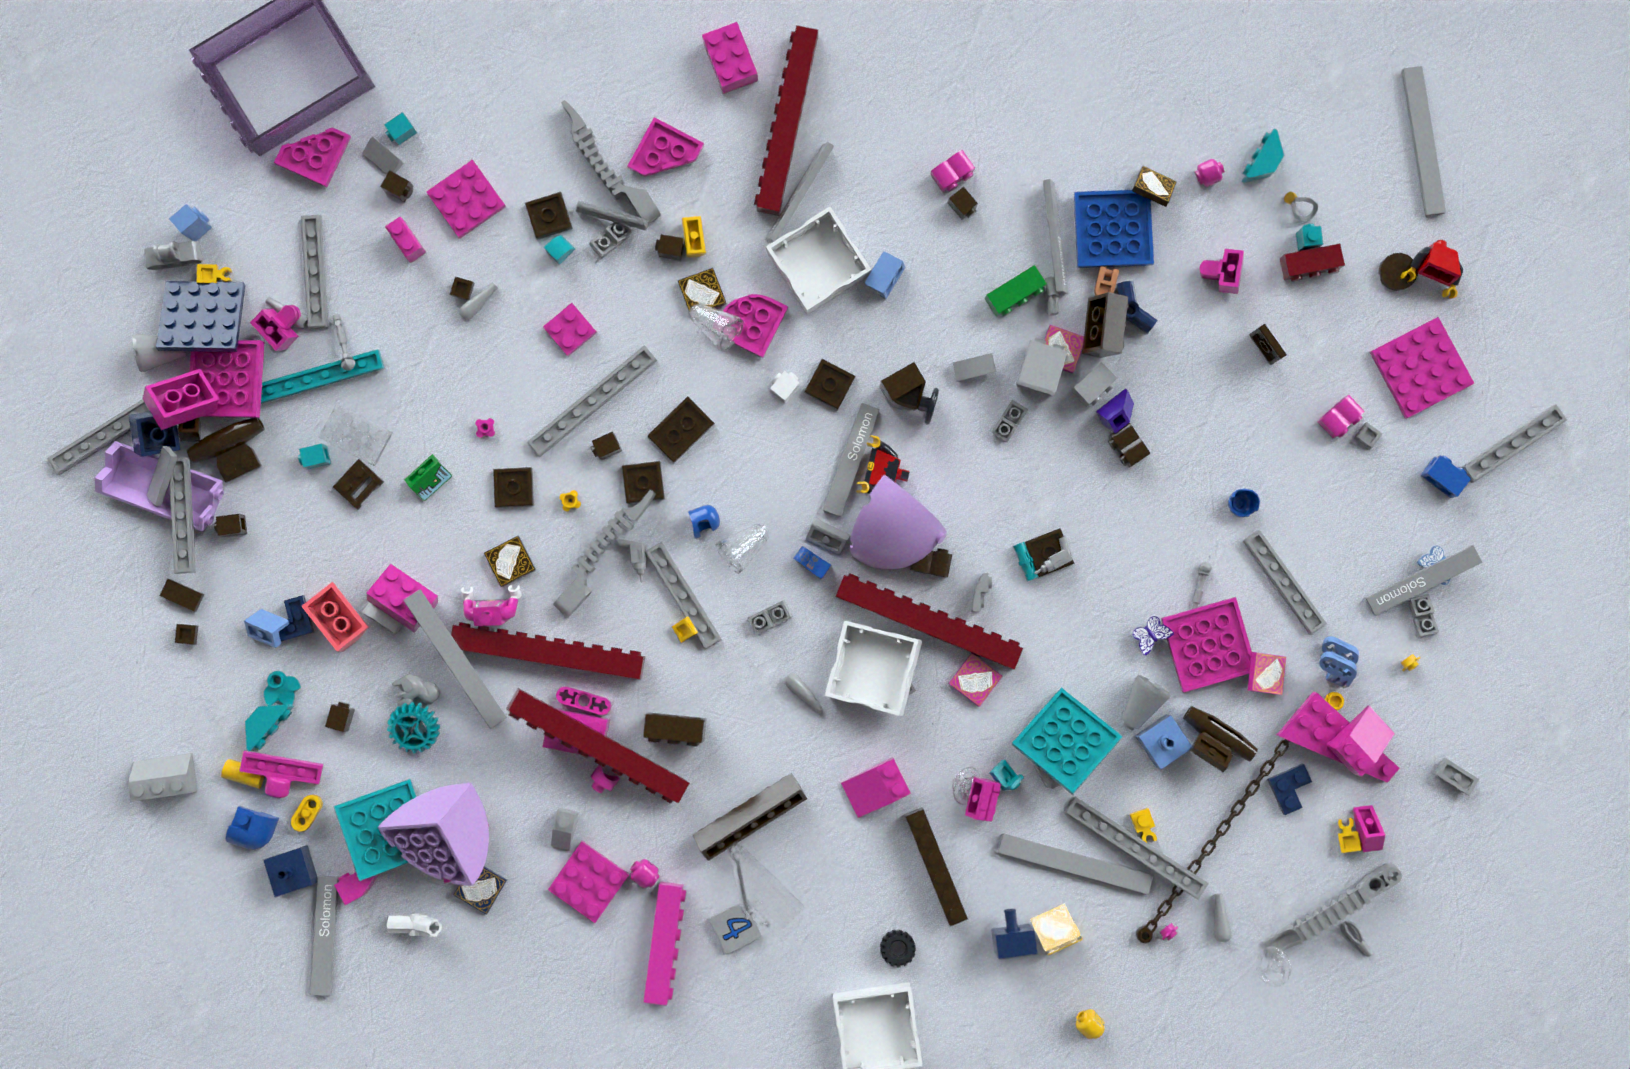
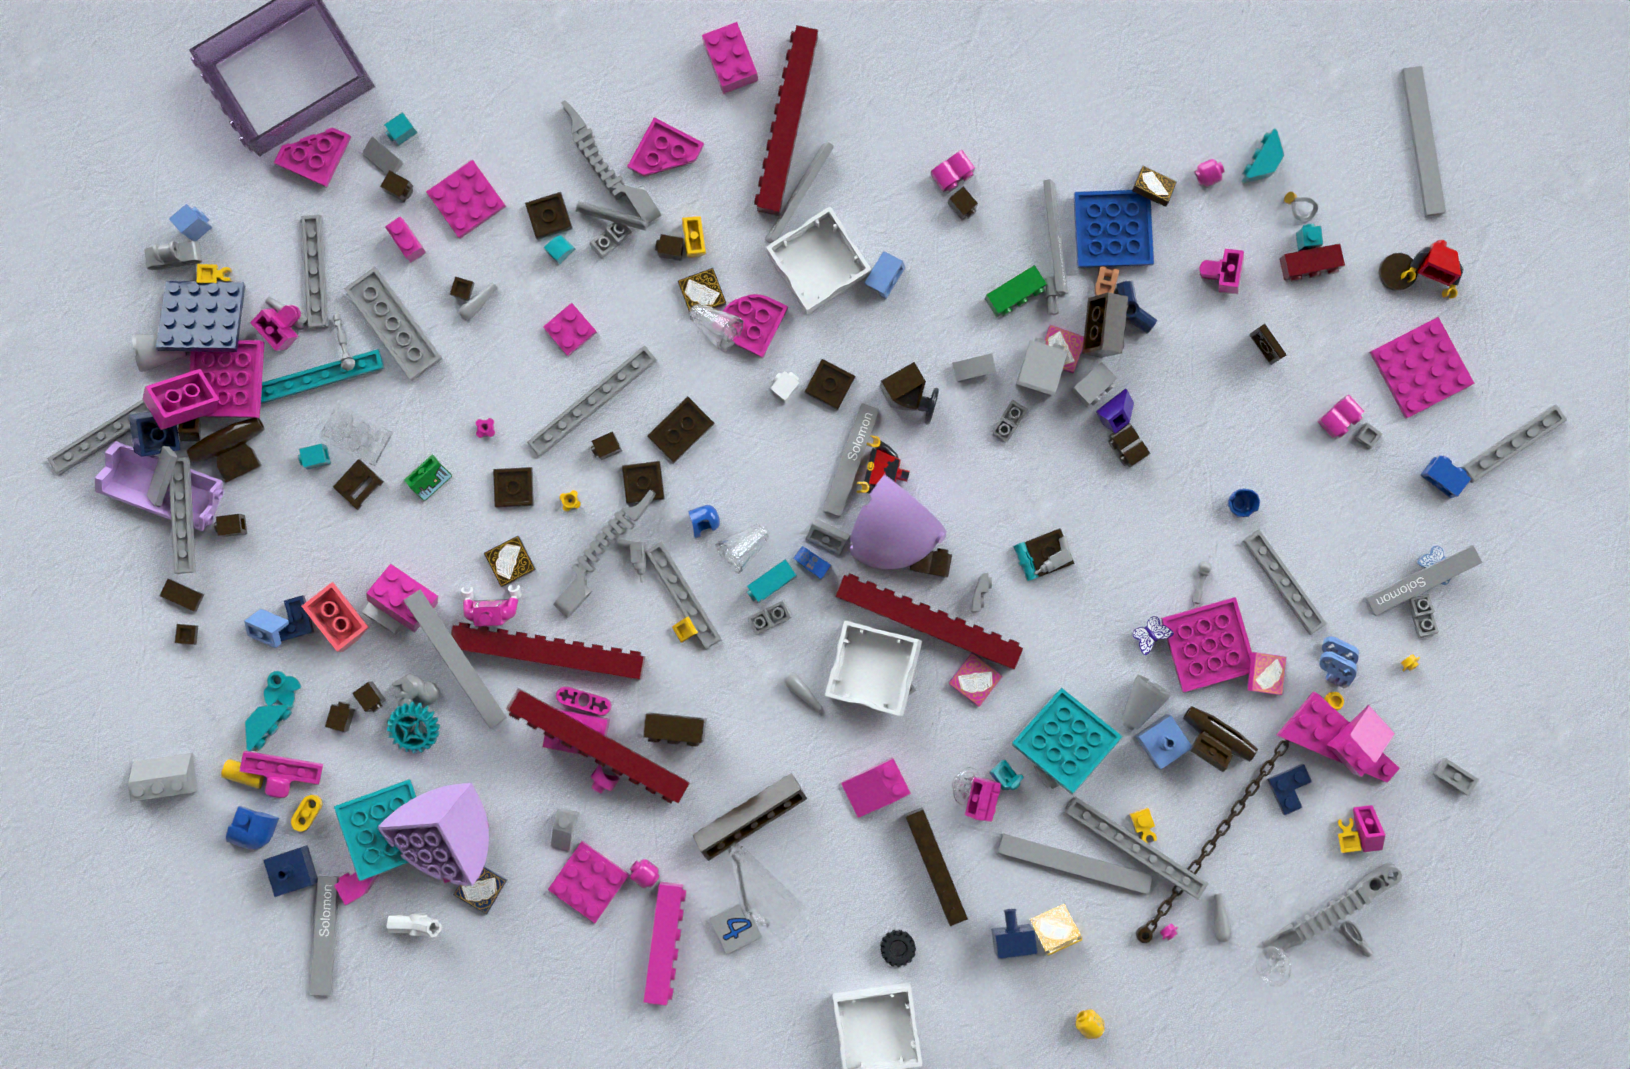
none -> light grey plate [344,267,443,381]
none -> dark brown brick [352,681,386,713]
none -> teal window [746,559,797,603]

